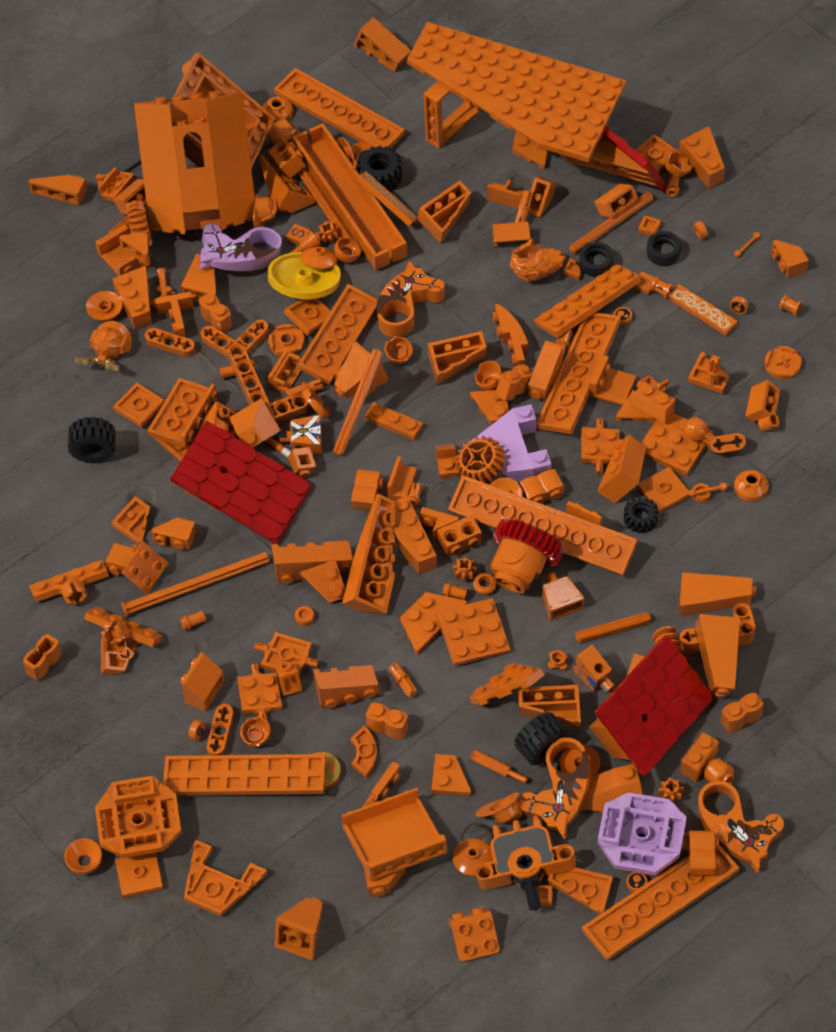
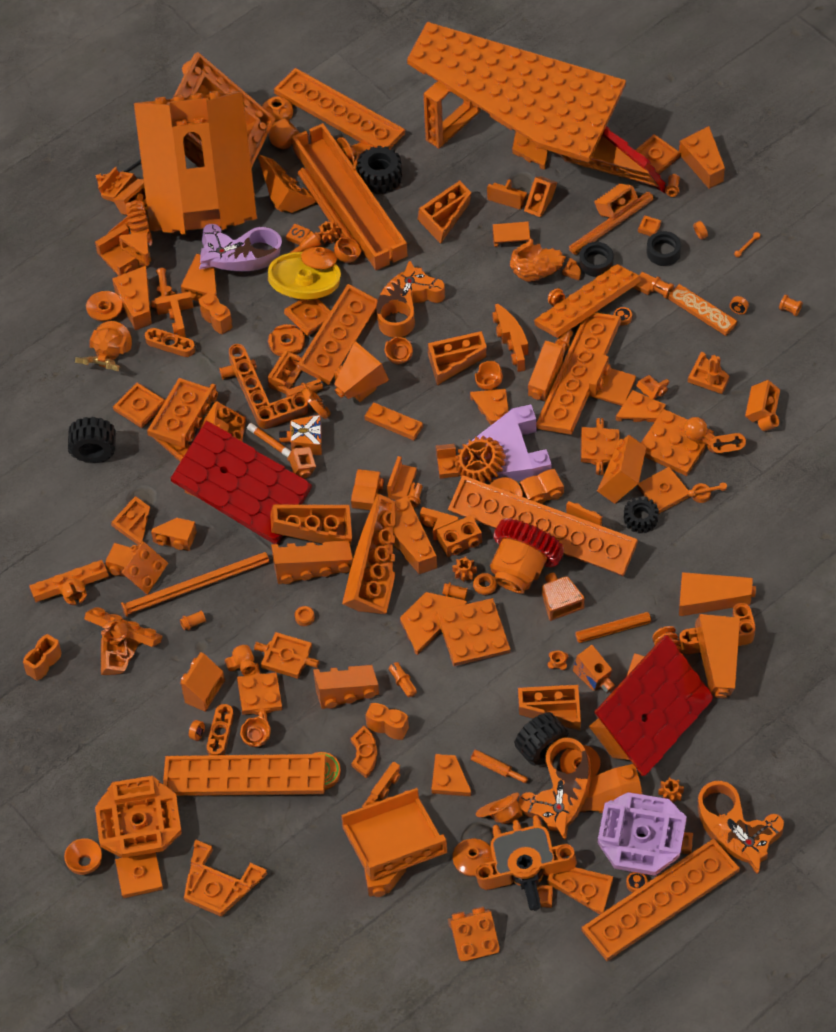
orange slope [28,175,87,206] -> none
orange beam [200,320,269,359] -> none
orange slope [229,398,281,447] -> none
orange piece [253,194,277,228] -> none
orange brick [268,138,306,179] -> none
orange slope [274,897,323,961] -> none
orange bracket [275,662,302,696] -> none
orange wing [299,559,345,603] -> none
orange axle [333,349,383,456] -> none
orange wedge [353,17,411,72] -> none
orange tile [356,171,418,226] -> none
orange plate [469,663,544,706] -> none
orange brick [495,364,533,401] -> none
orange axle [514,190,533,223] -> none
orange brick [634,382,675,423] -> none
orange hair [665,151,693,177] -> none
orange brick [680,732,719,782] -> none
orange brick [688,831,719,875] -> none
orange head [704,758,734,784] -> none
orange brick [721,693,764,733] -> none
orange piece [734,470,769,502] -> none
orange tile [764,346,802,380] -> none
orange slope [771,240,809,278] -> none
none -> orange piece [225,645,257,676]
none -> orange wedge [270,505,352,545]
none -> orange plate [548,288,565,306]

